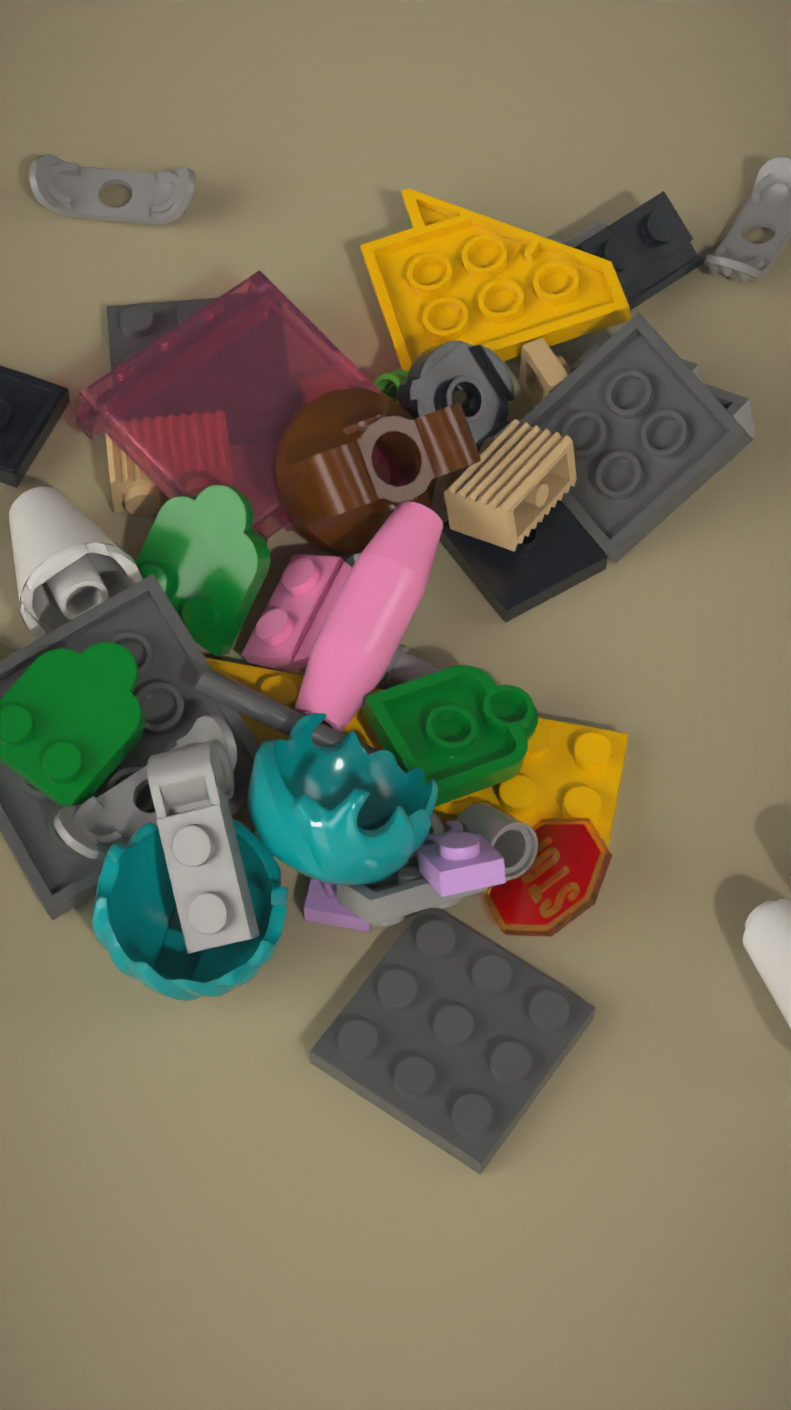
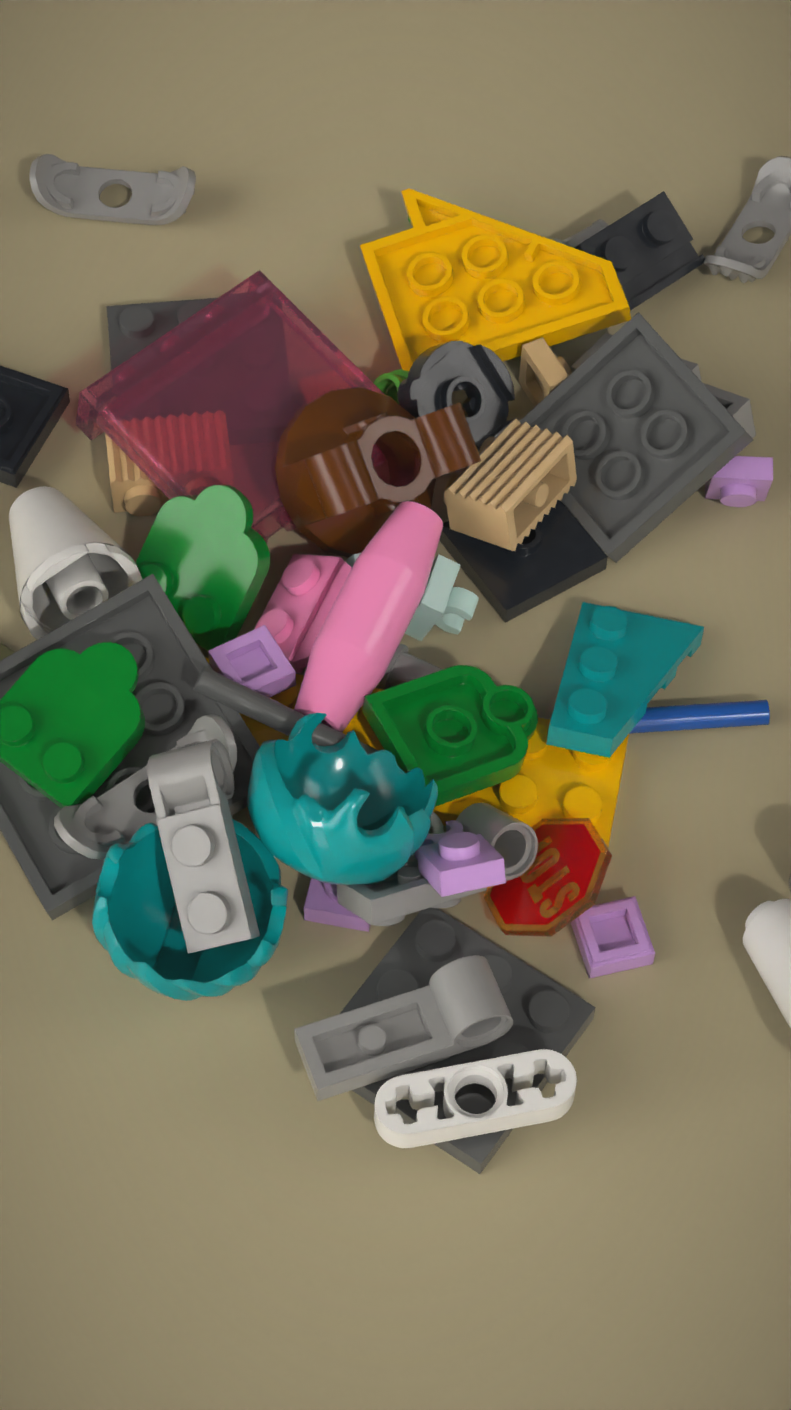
none -> lavender plate [208,625,296,698]
none -> light grey plate [294,955,513,1101]
none -> white beam [374,1049,577,1148]
none -> light aqua tile [405,554,479,641]
none -> teal wing [546,602,704,758]
none -> lavender tile [570,896,655,979]
none -> blue bar [629,700,770,734]
none -> lavender plate [705,456,773,507]

